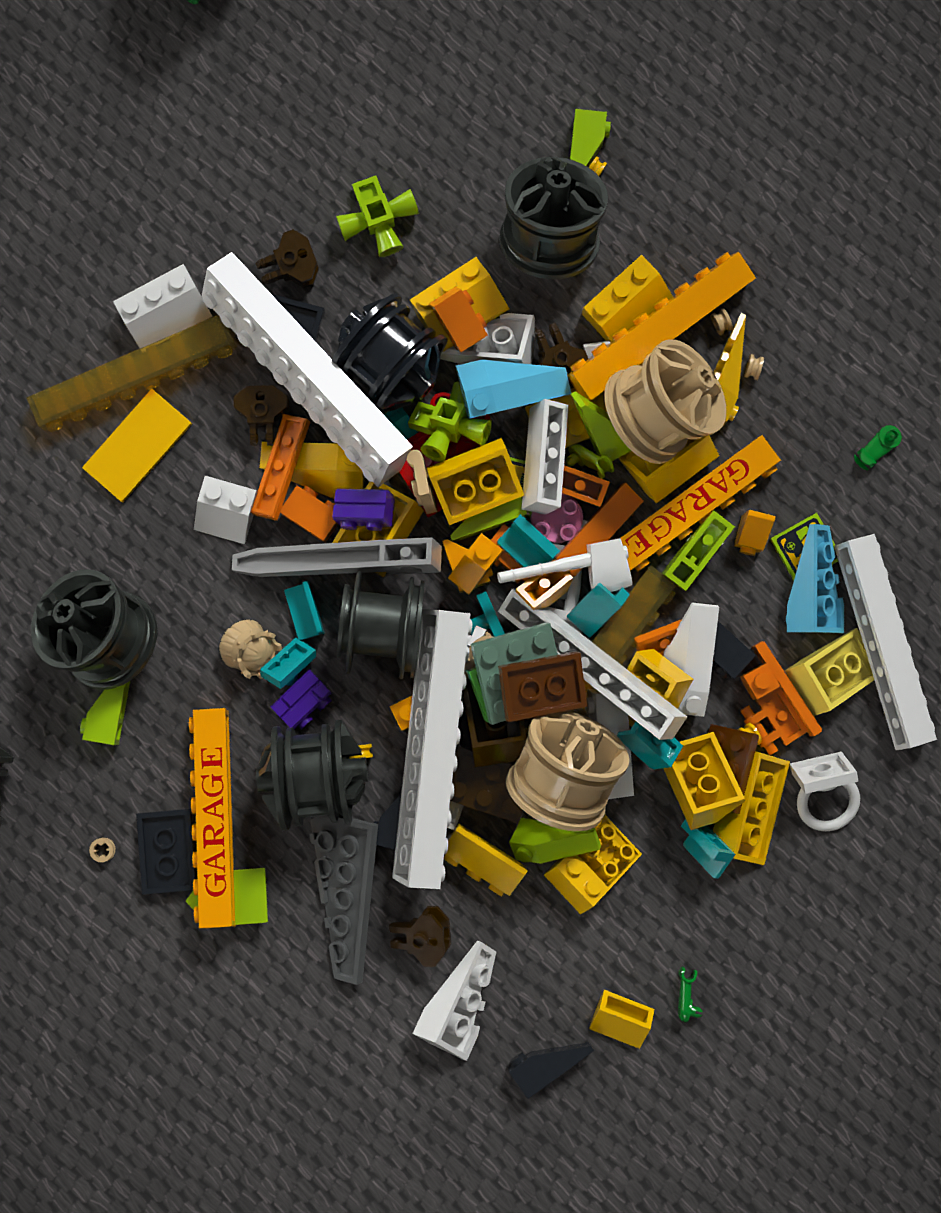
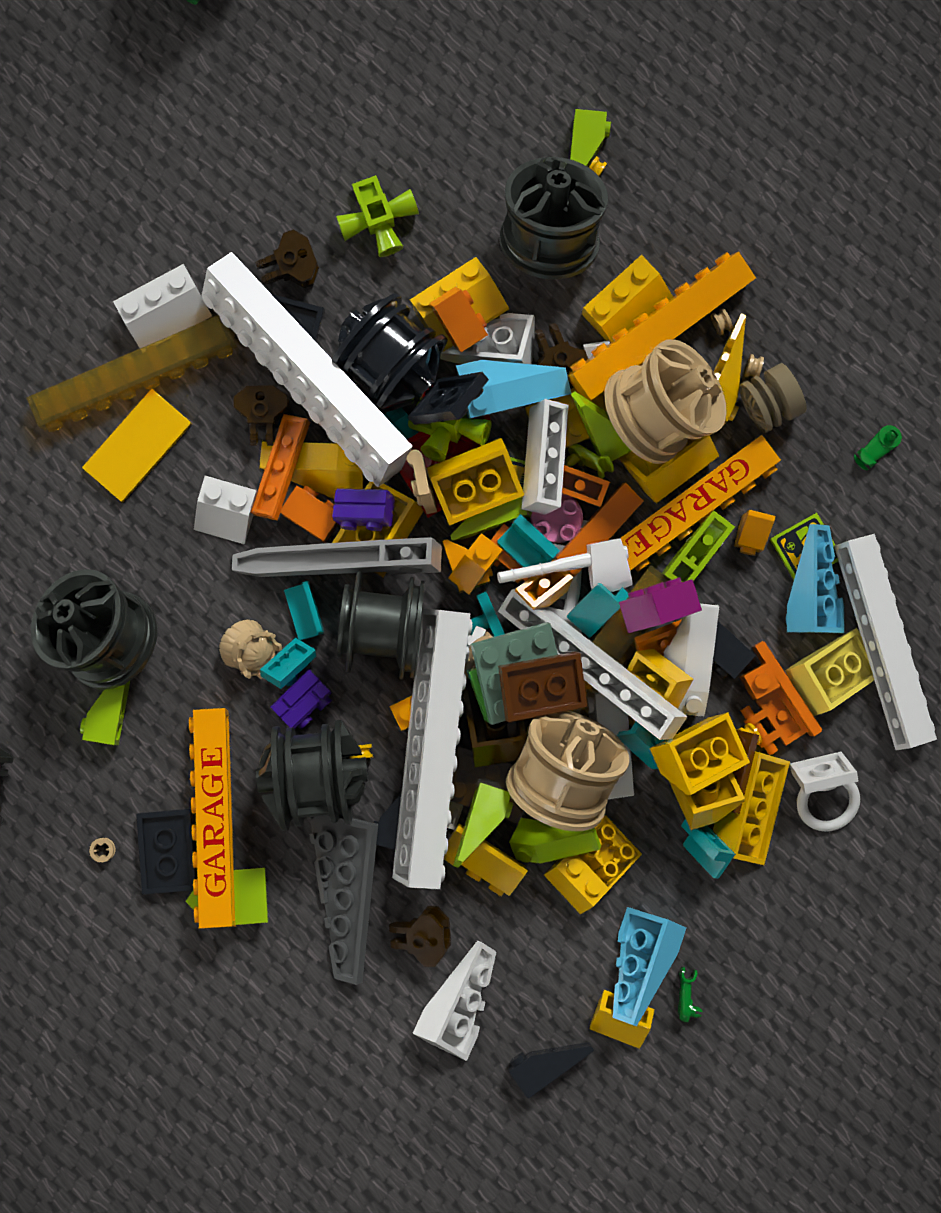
none -> black plate [407,372,489,425]
none -> lime slope [453,783,513,868]
none -> medium azure wedge [613,907,686,1027]
none -> magenta brick [619,577,702,633]
none -> yellow slope [650,712,750,796]
none -> dark tan wheel [739,363,807,433]

